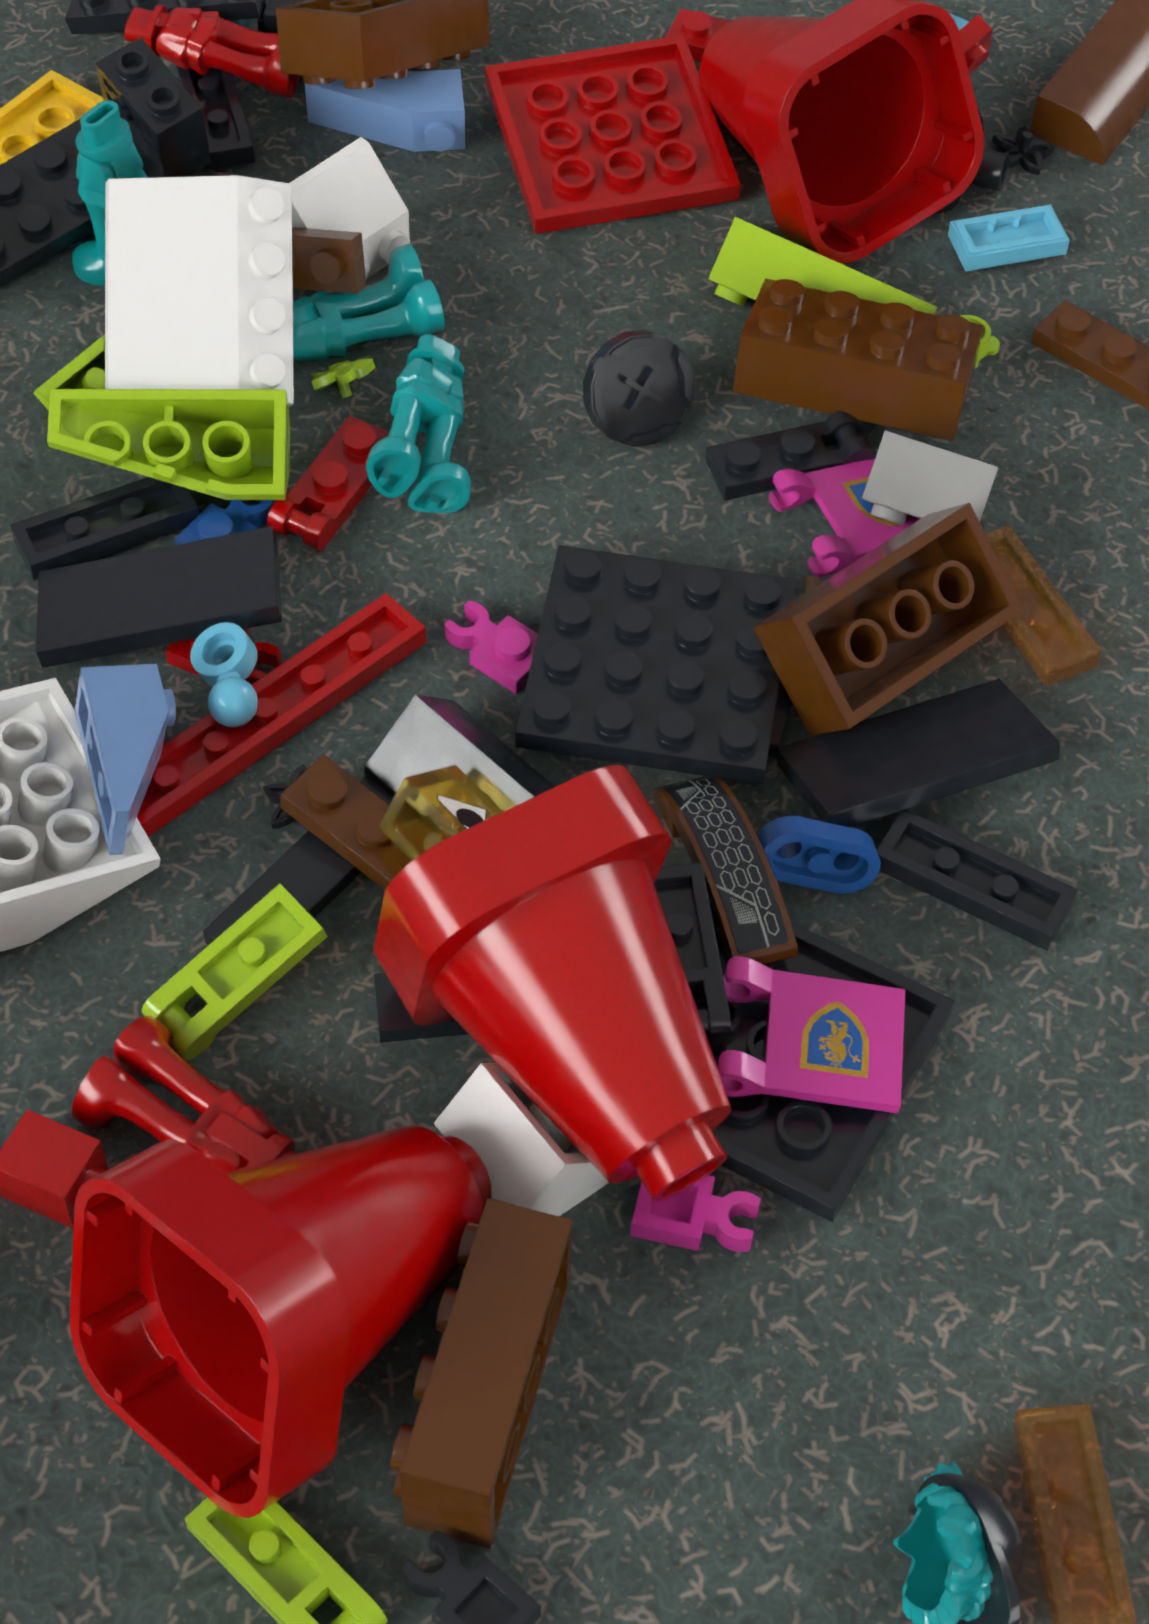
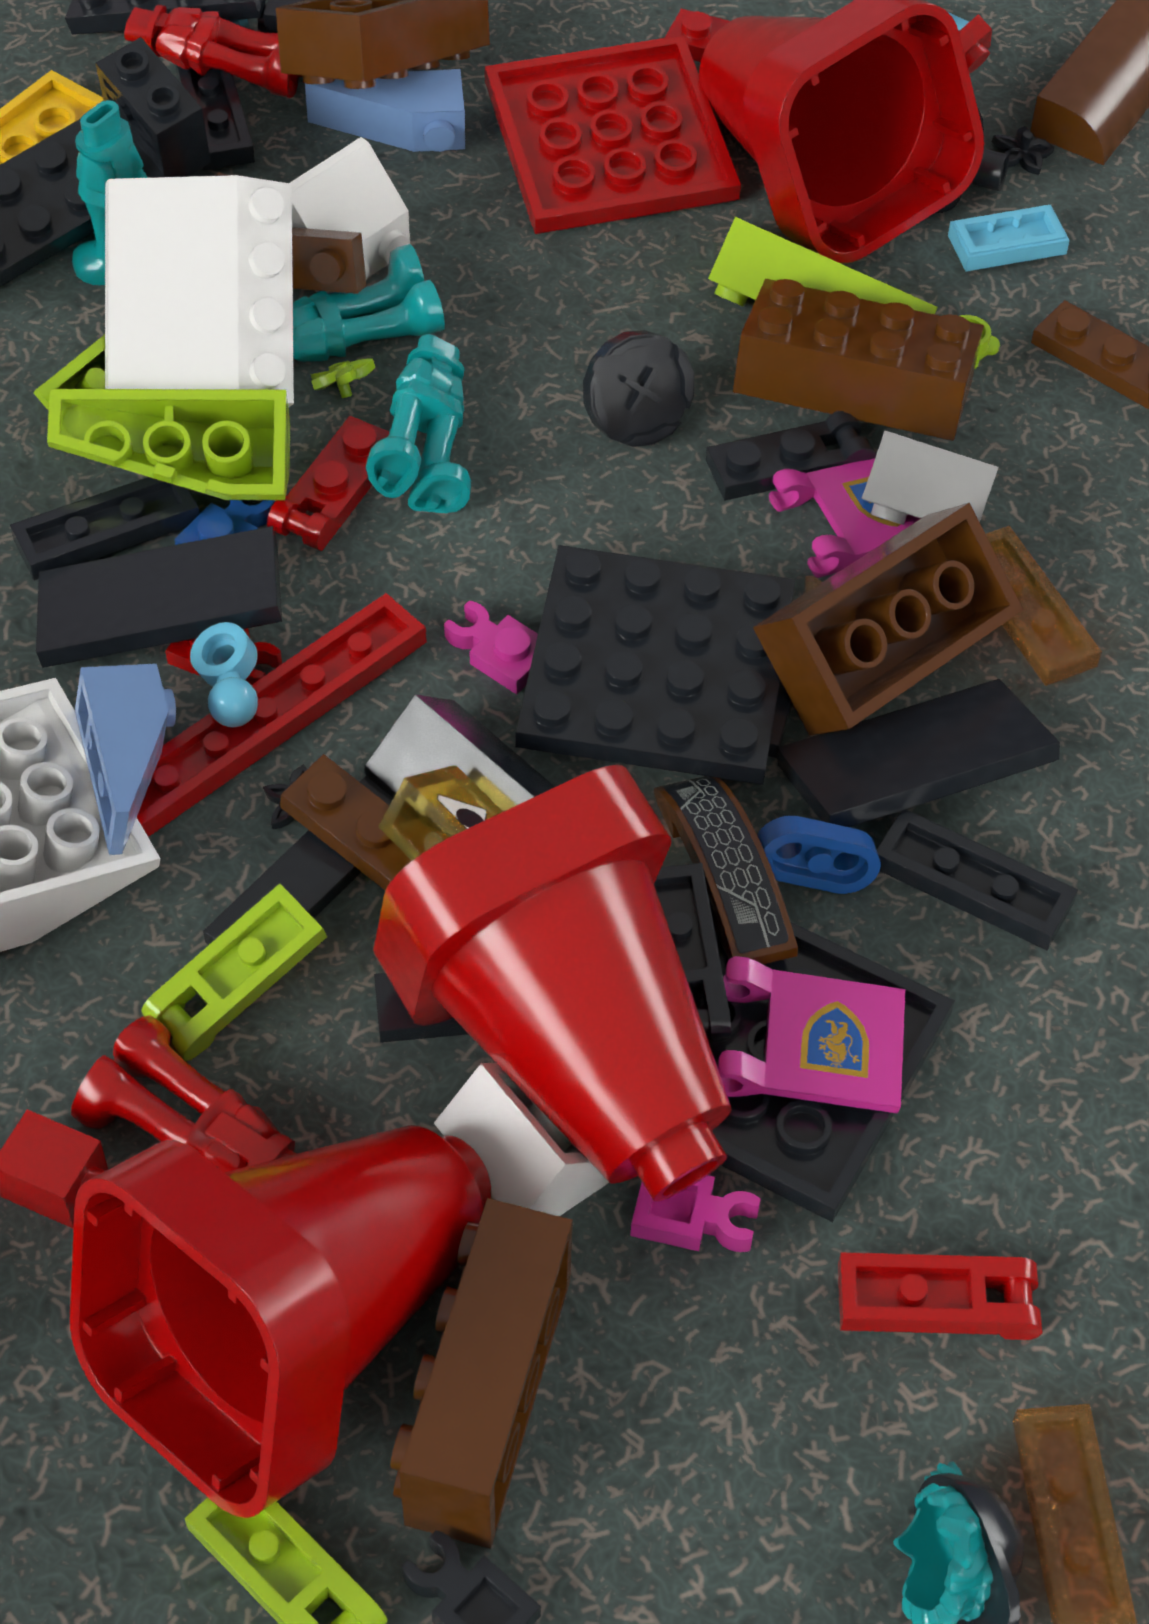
none -> red plate [838,1252,1043,1340]

